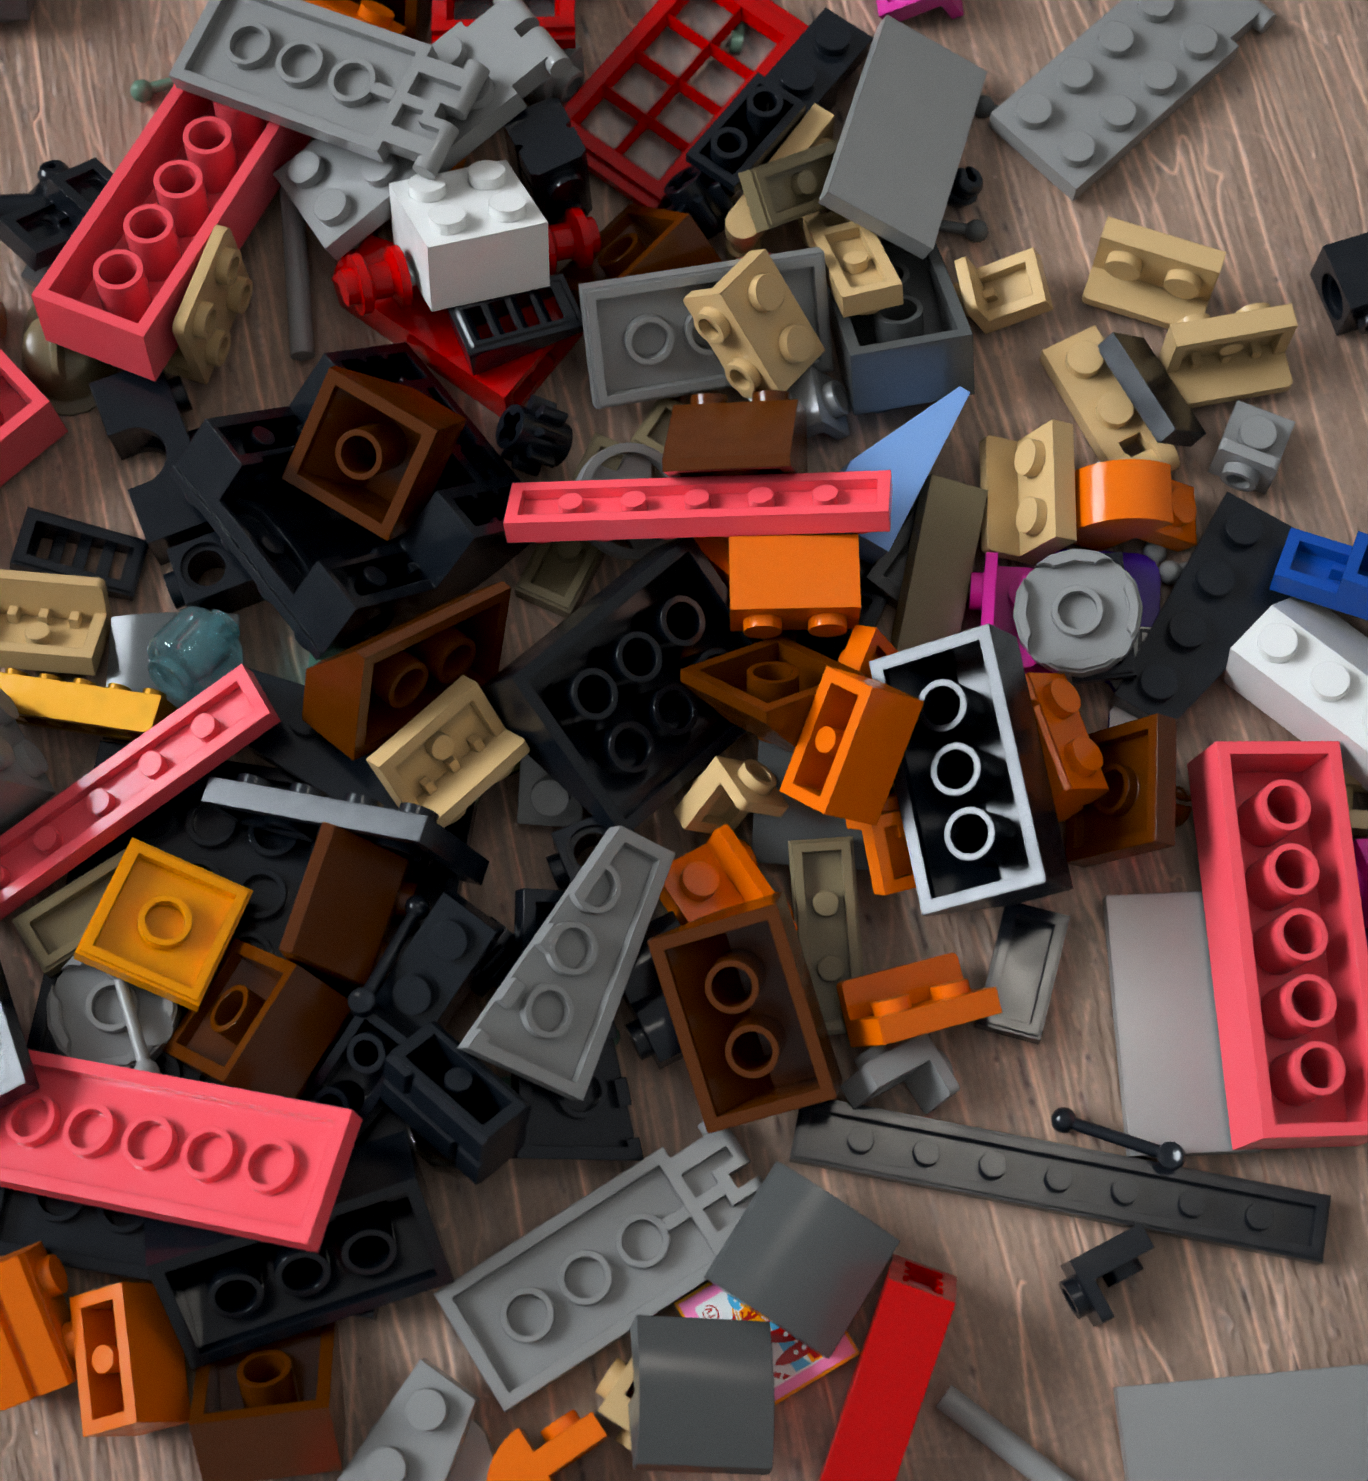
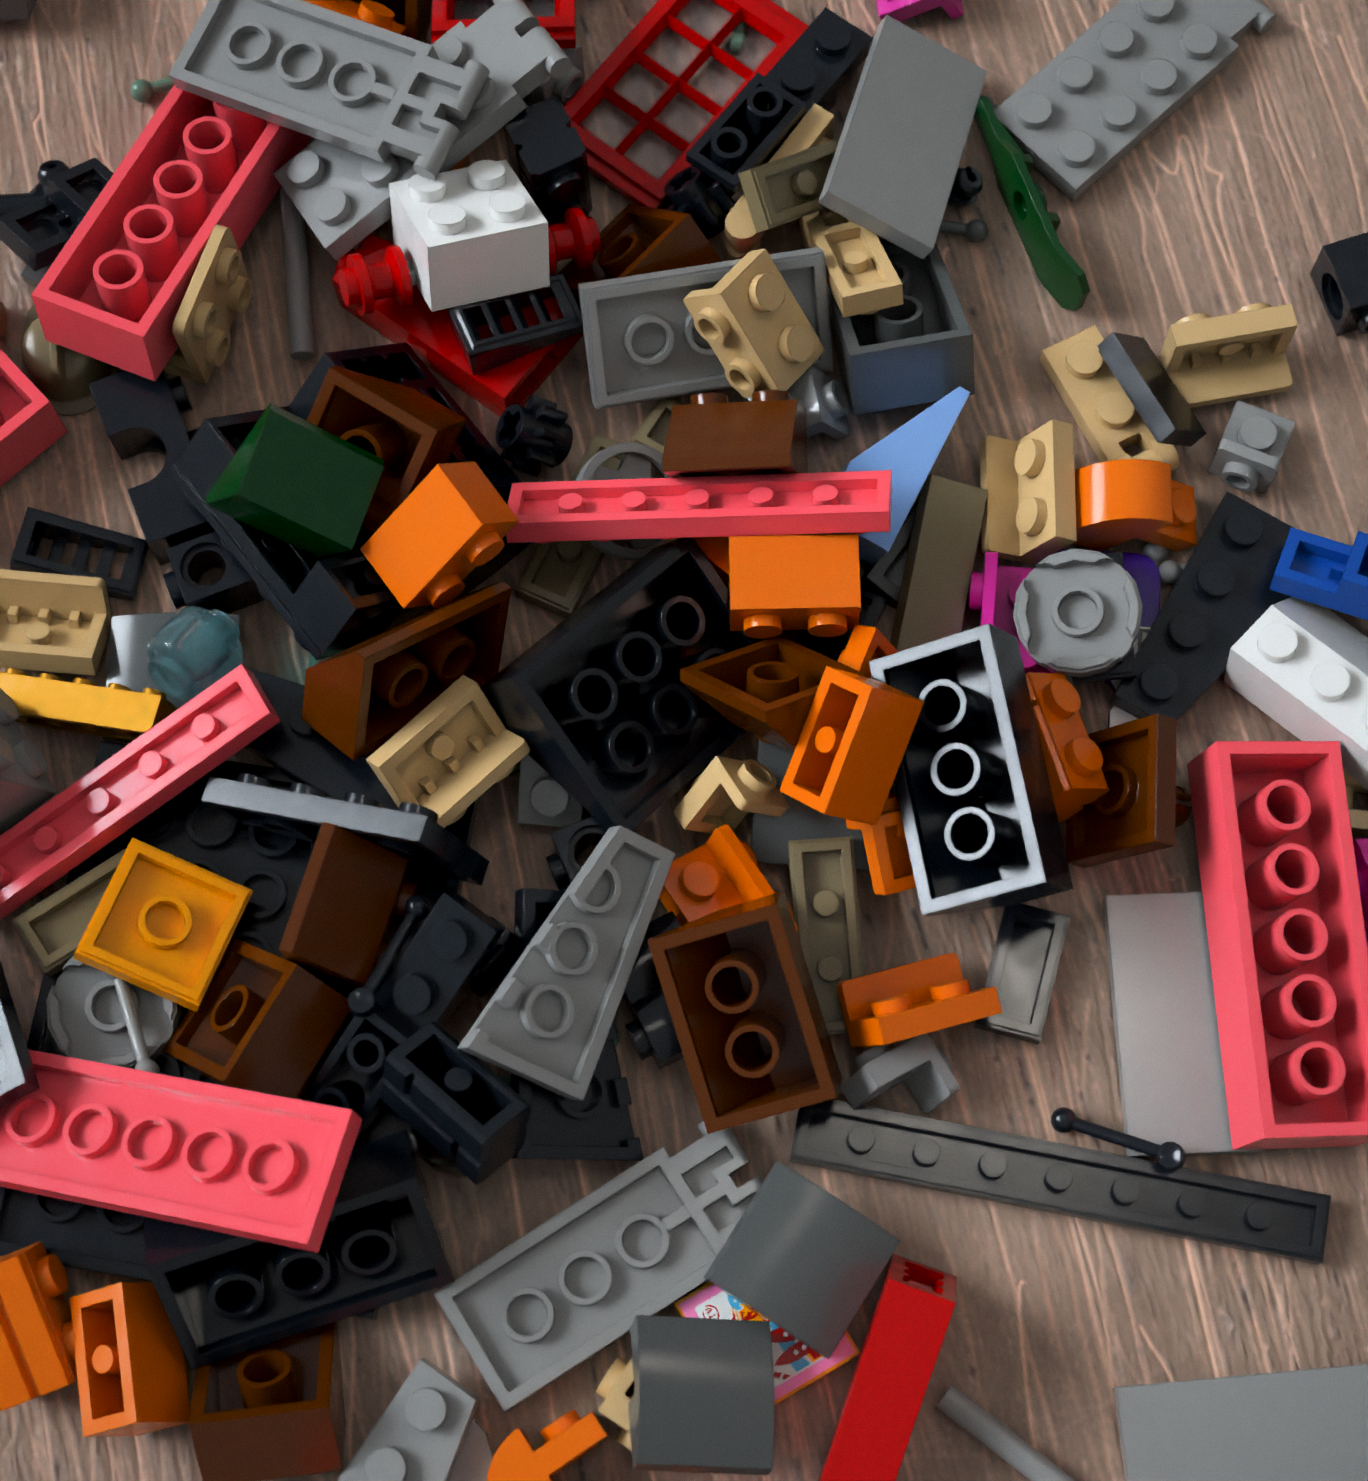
tan bracket [953,247,1054,334] -> none
black bracket [1059,1223,1155,1326] -> none
tan bracket [1082,216,1227,329] -> none
none -> dark green slope [206,403,384,558]
none -> orange brick [360,461,519,609]
none -> dark green piece [974,97,1090,311]

